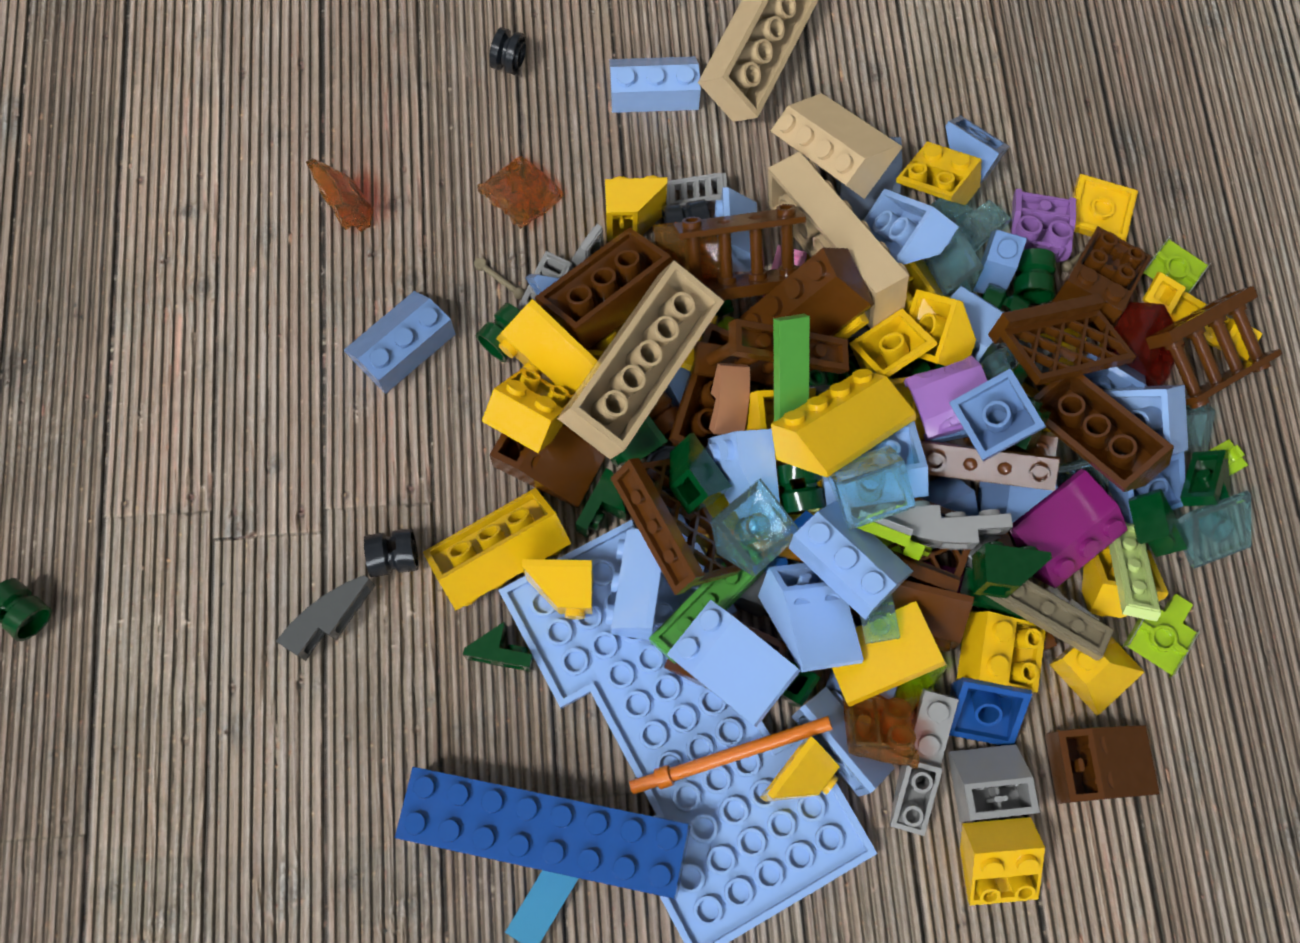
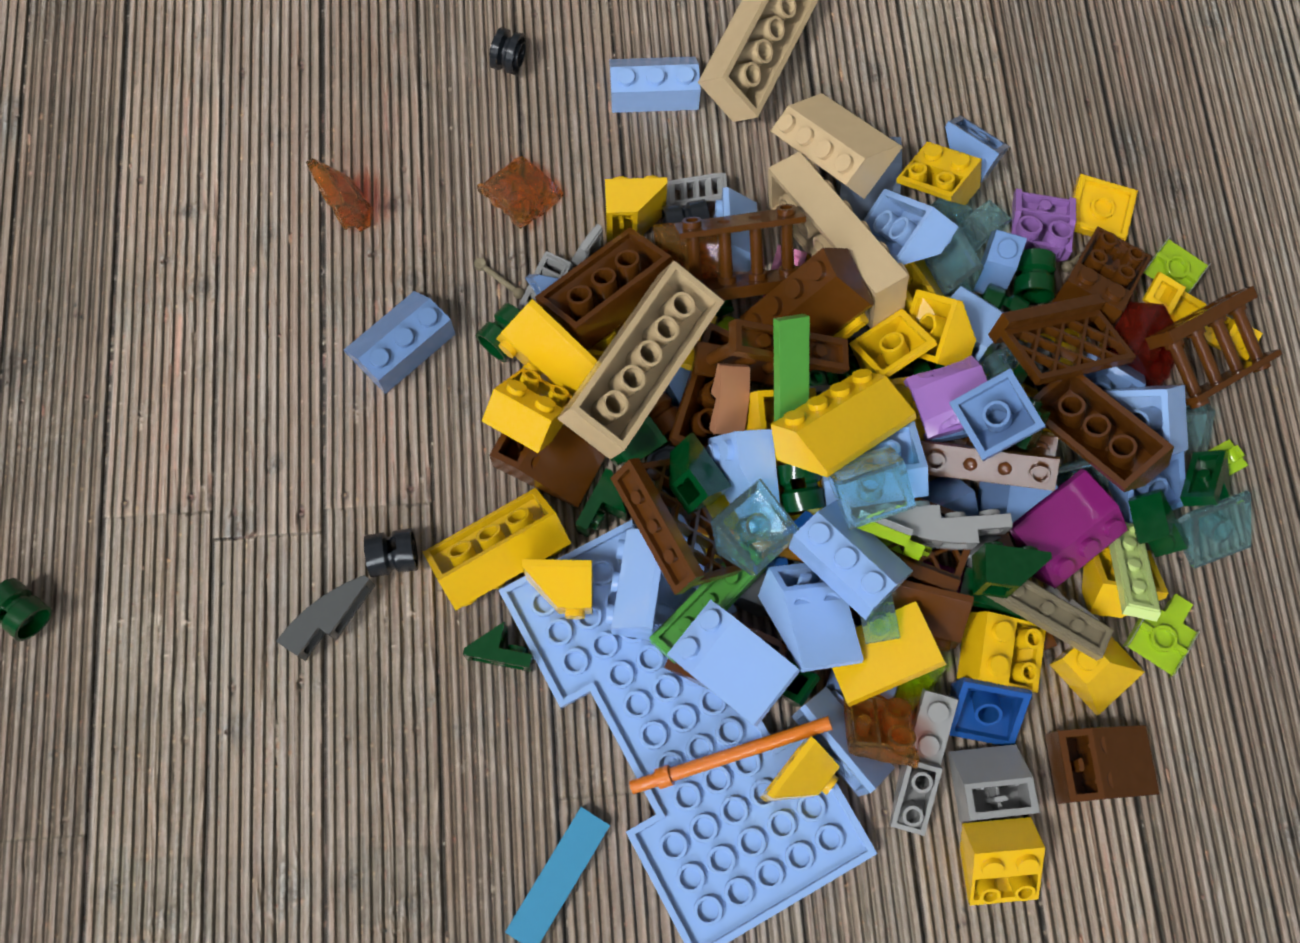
blue brick [395,767,691,899] -> none

